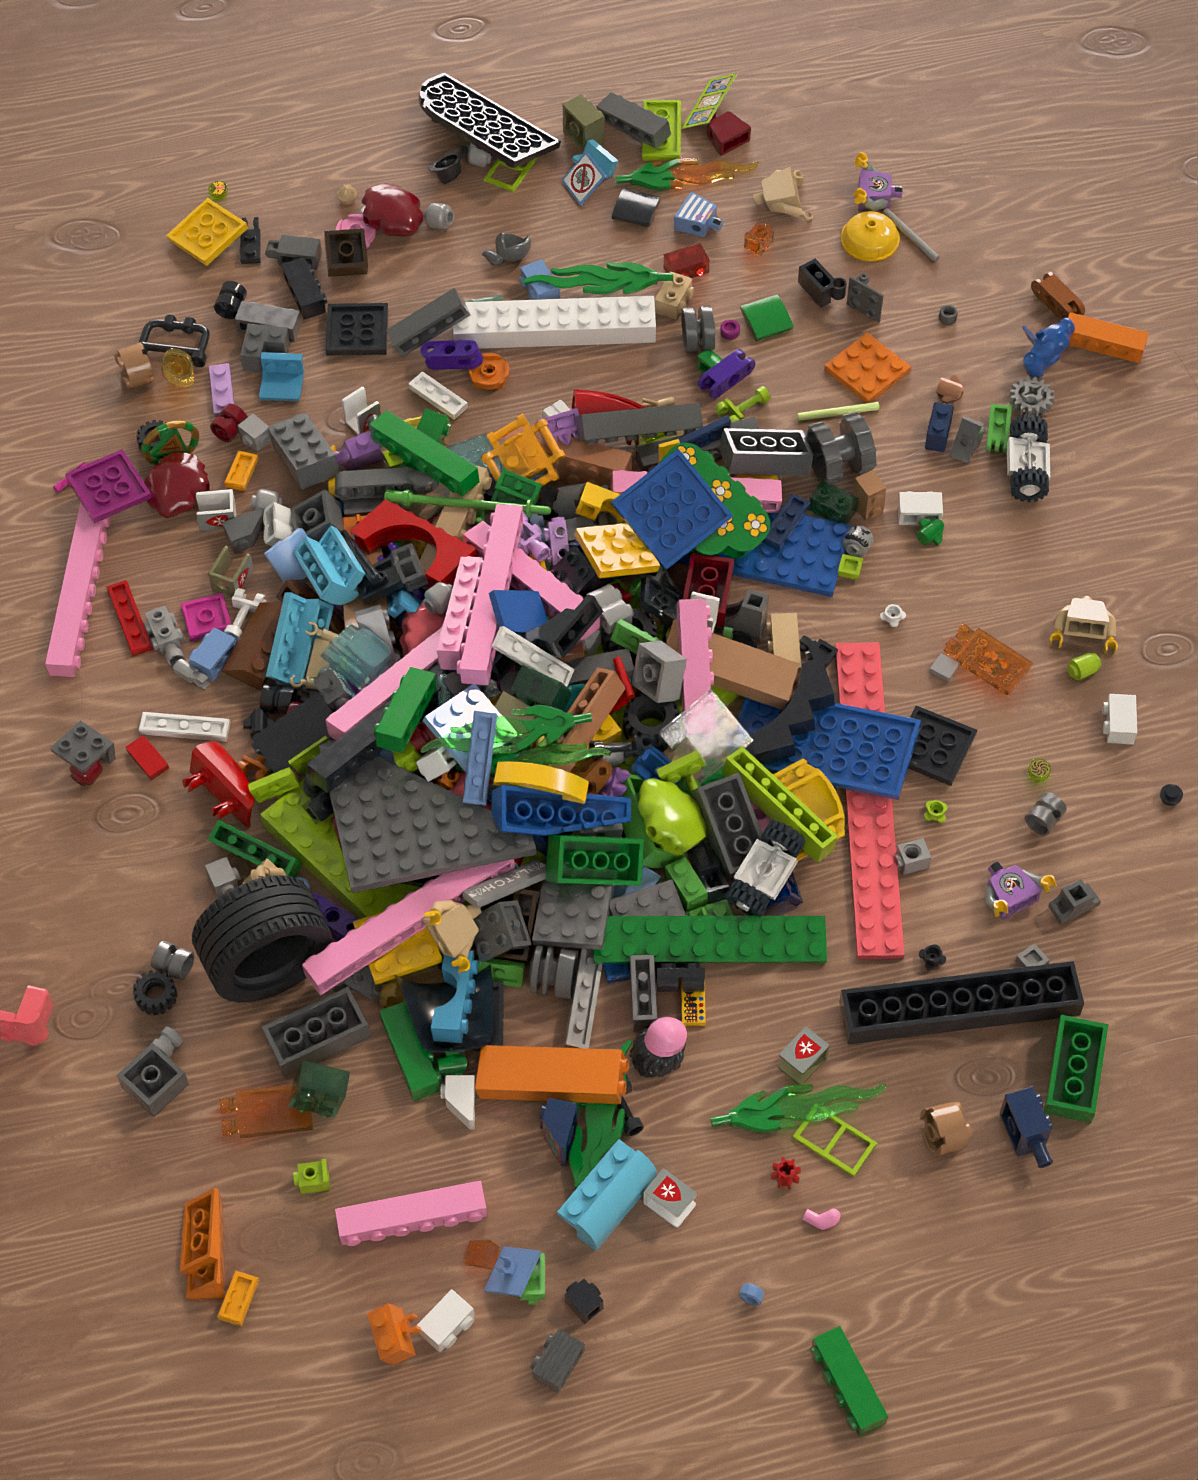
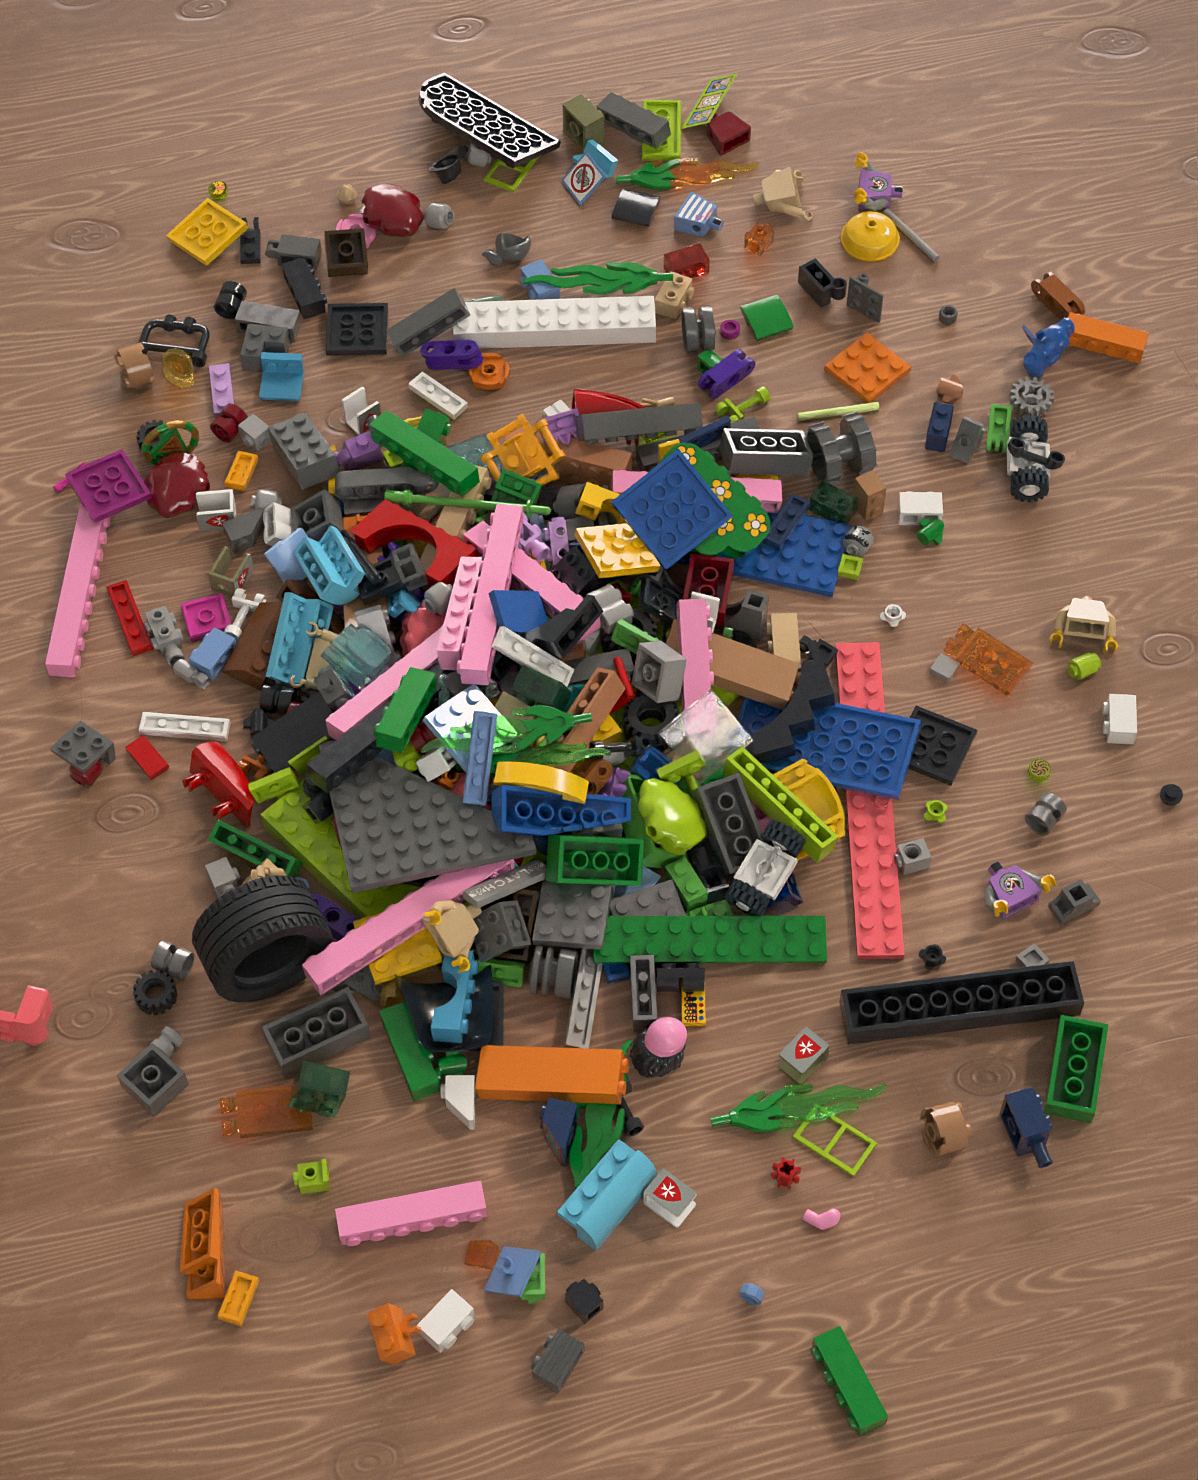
none -> black bar [1007,437,1065,470]

